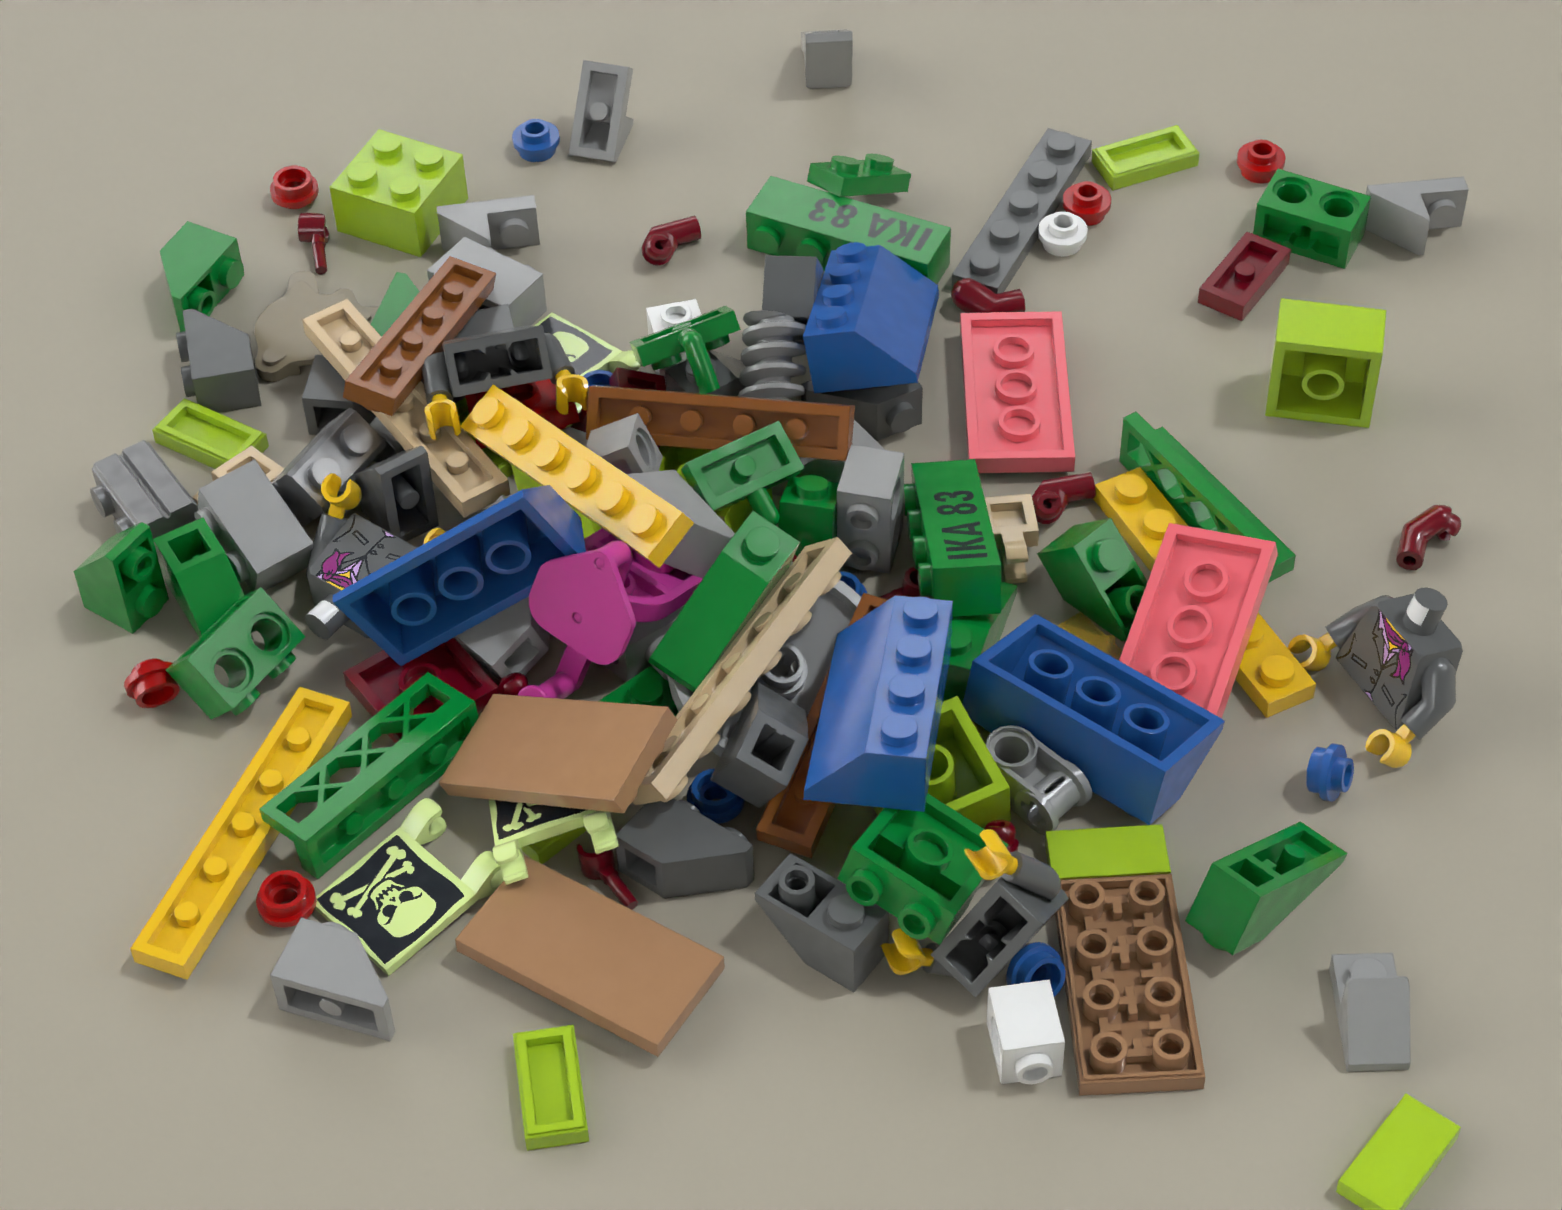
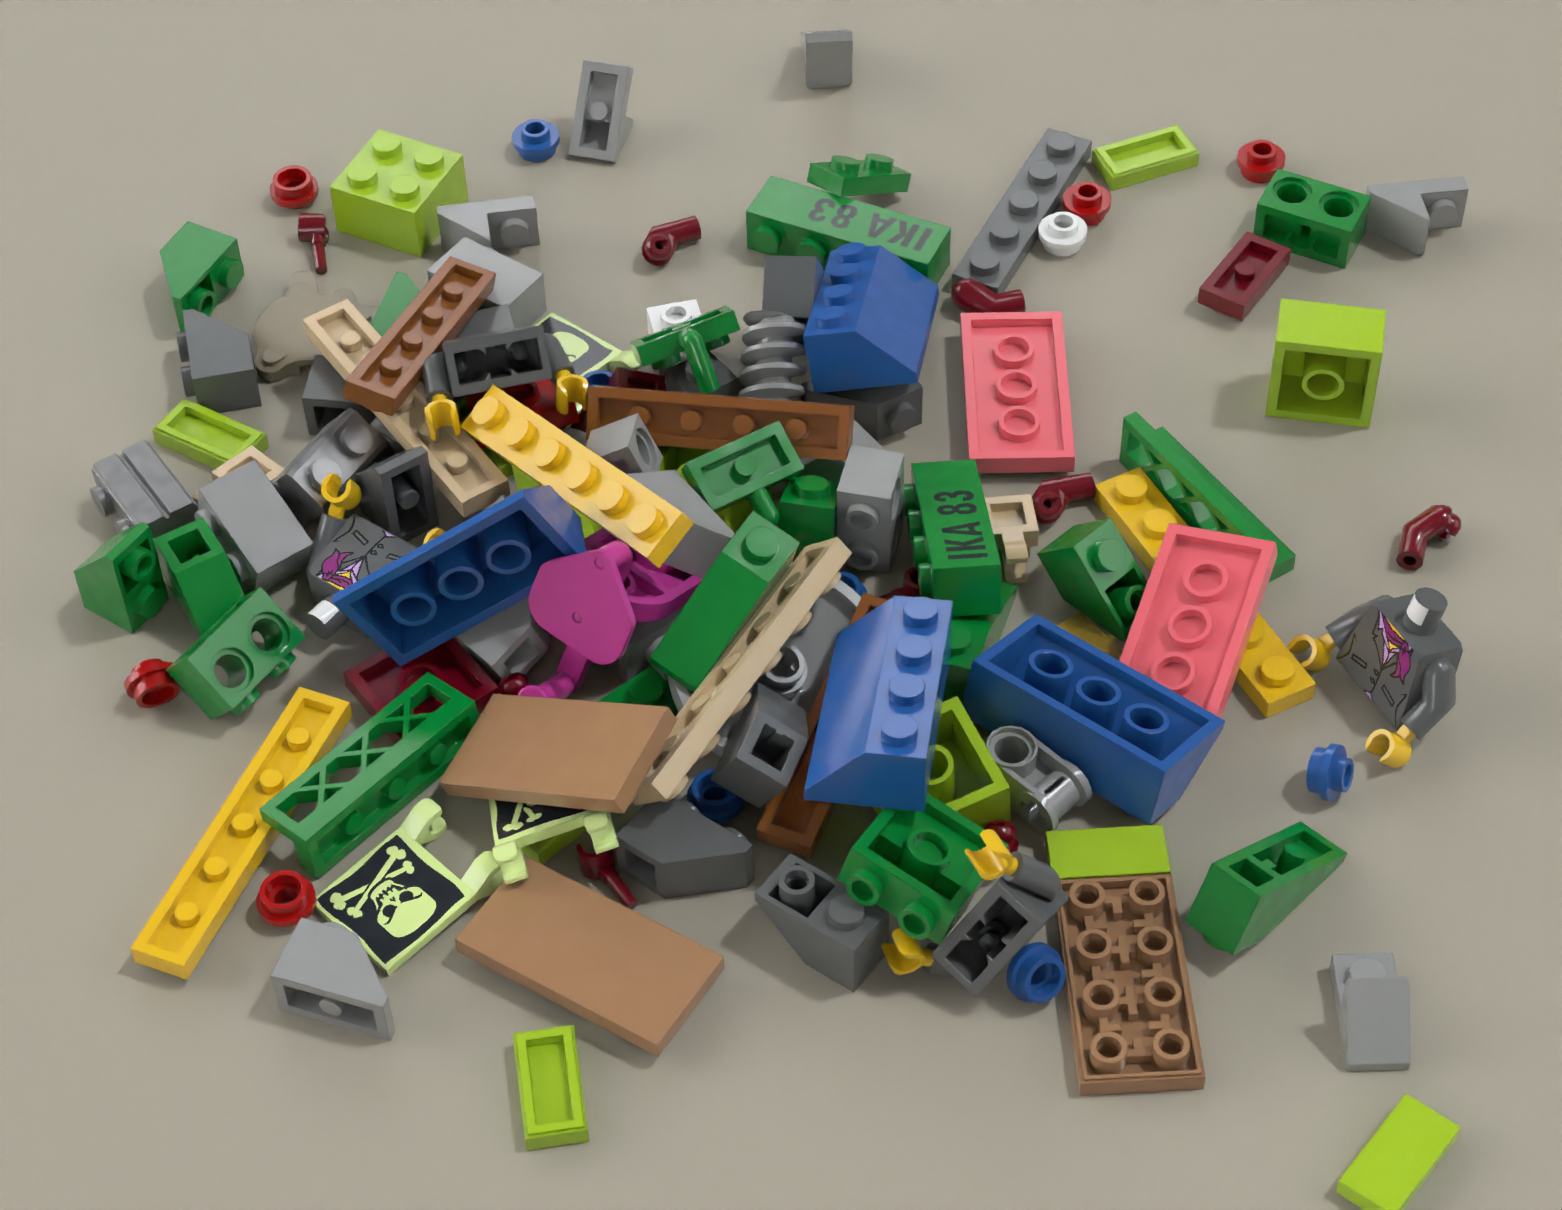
white brick [987,980,1065,1084] -> none

